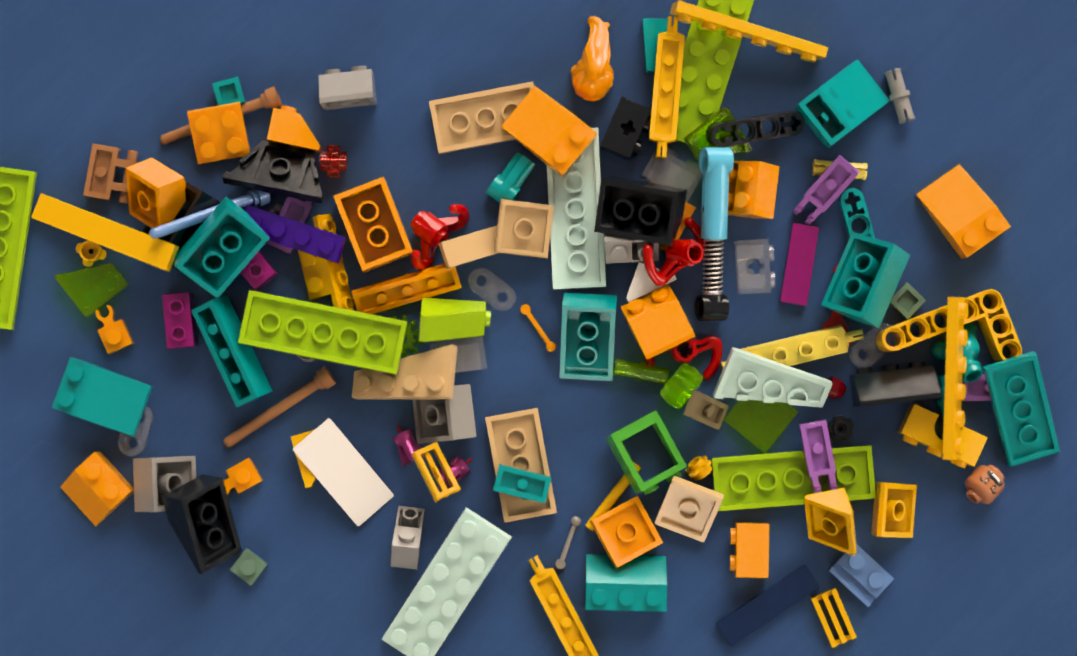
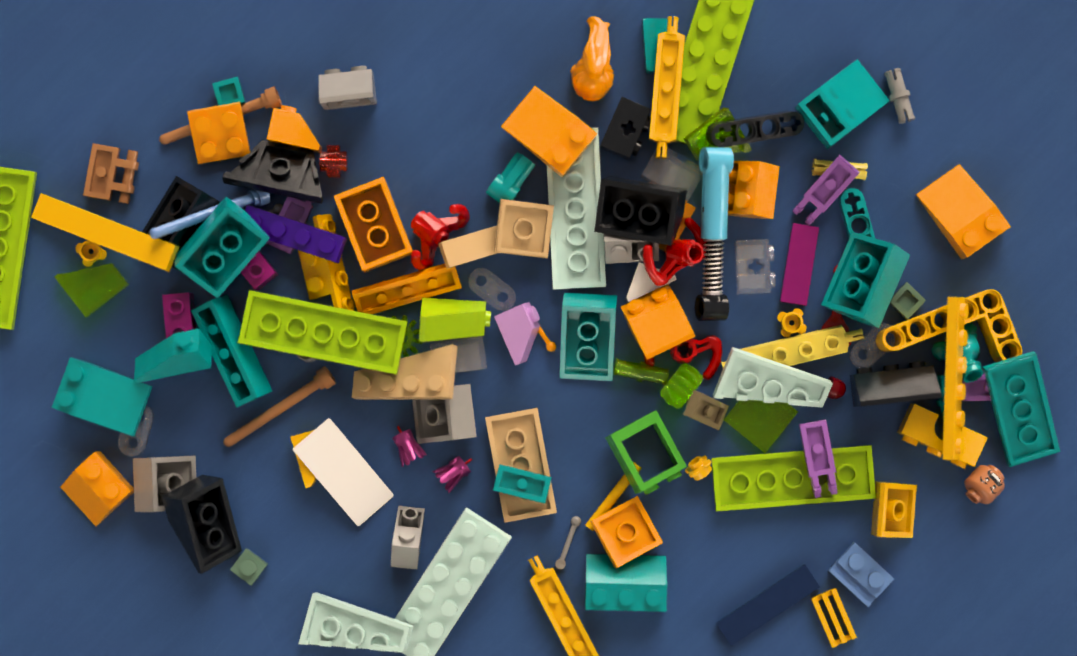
light orange plate [95,305,134,354] -> none
light orange slope [126,157,186,228] -> none
light orange plate [223,457,263,495] -> none
yellow tile [412,442,460,502] -> none
tan plate [429,81,534,154] -> none
tan plate [654,475,724,543] -> none
yellow plate [670,0,828,63] -> none
light orange brick [729,522,769,578] -> none
yellow slope [804,488,857,556] -> none
black plate [827,415,853,442] -> none
none -> teal slope [134,328,212,383]
none -> light aqua wing [298,592,413,653]
none -> lavender slope [494,302,540,366]
none -> yellow plate [777,308,807,337]

